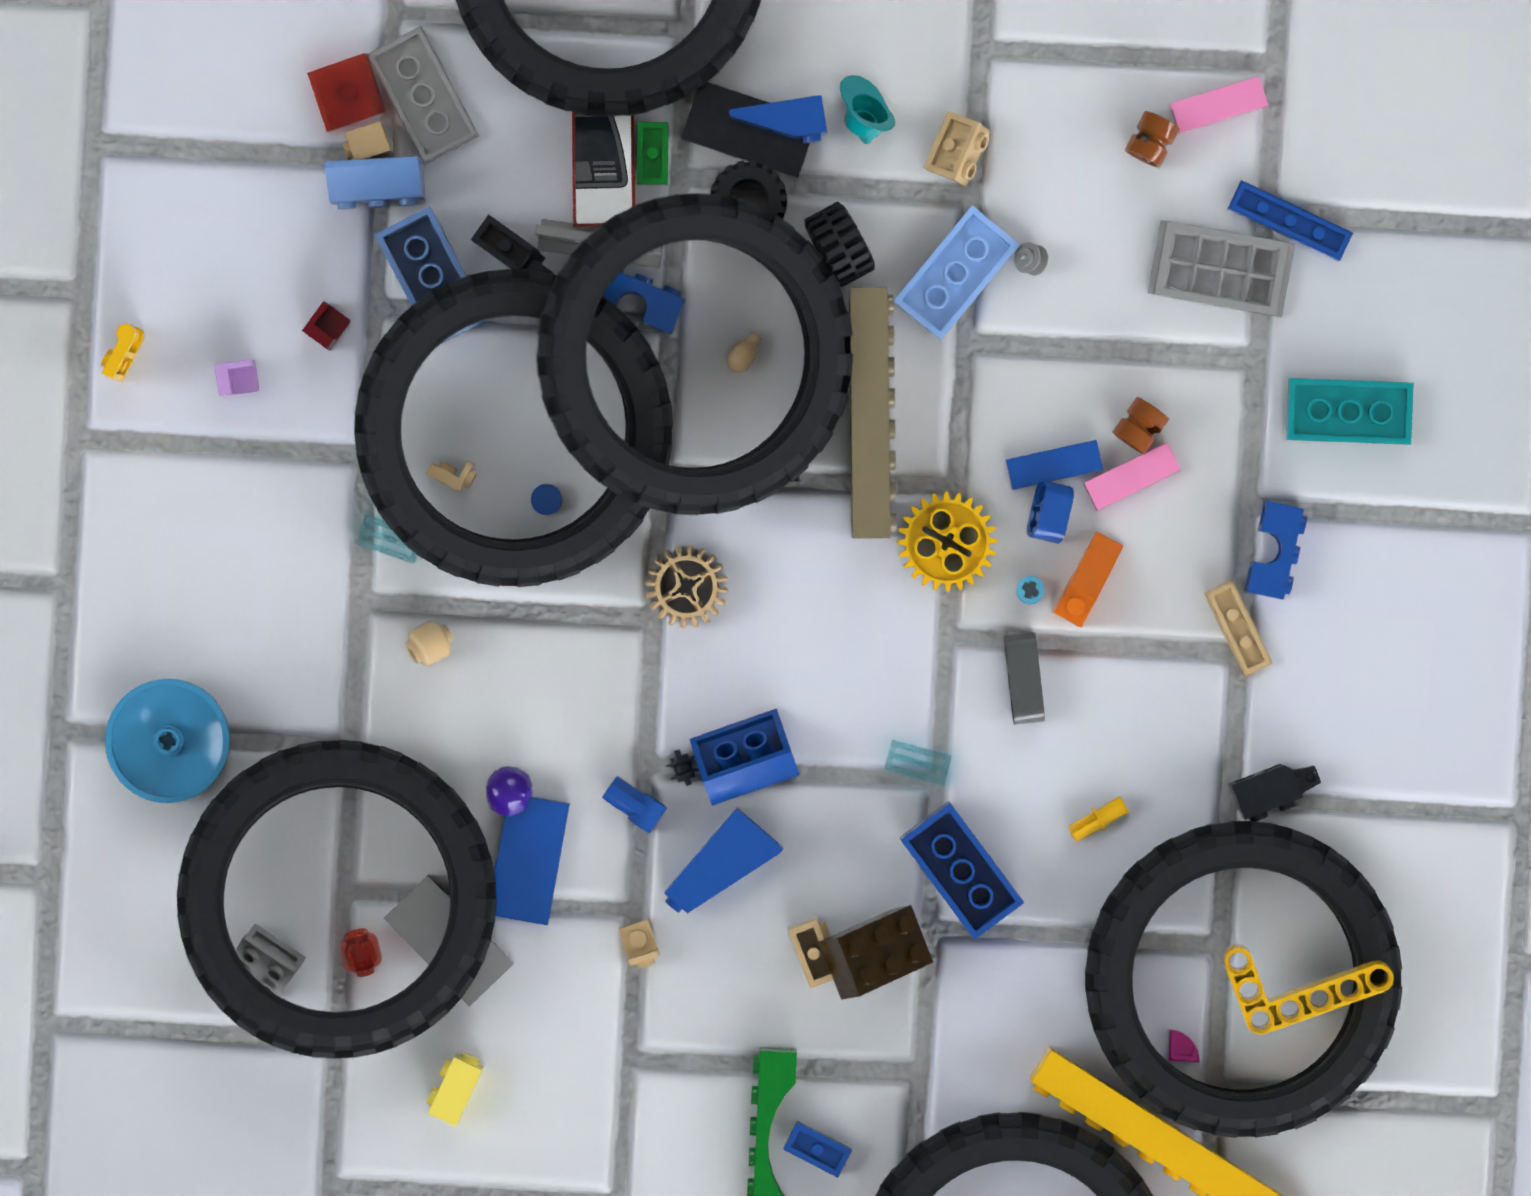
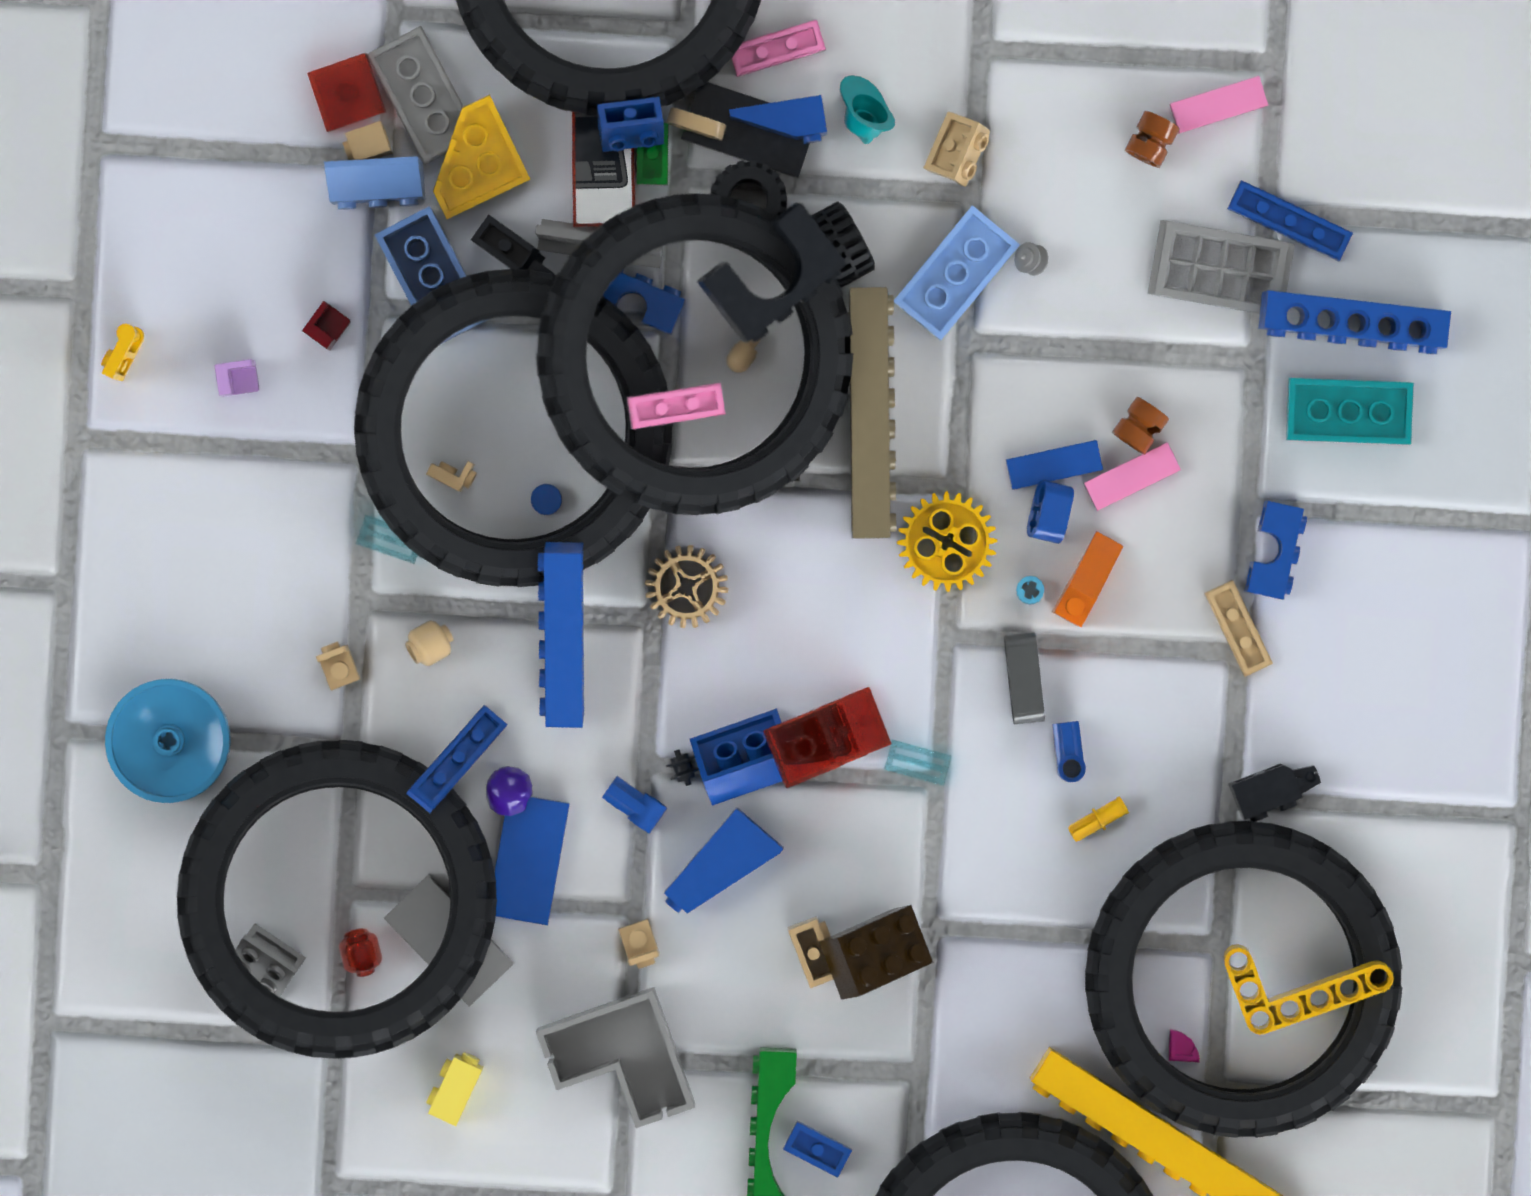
blue brick [899,801,1024,940] -> none
none -> tan bracket [316,642,361,691]
none -> blue tile [406,705,508,813]
none -> yellow plate [433,94,531,219]
none -> light grey piece [536,987,695,1128]
none -> blue brick [538,542,584,728]
none -> blue brick [597,97,664,152]
none -> bright pink tile [627,383,725,429]
none -> tan beam [666,107,727,141]
none -> black arch [697,203,847,343]
none -> bright pink tile [731,20,826,77]
none -> clear red slope [763,687,891,789]
none -> blue piece [1052,721,1086,782]
none -> blue brick [1258,290,1451,354]

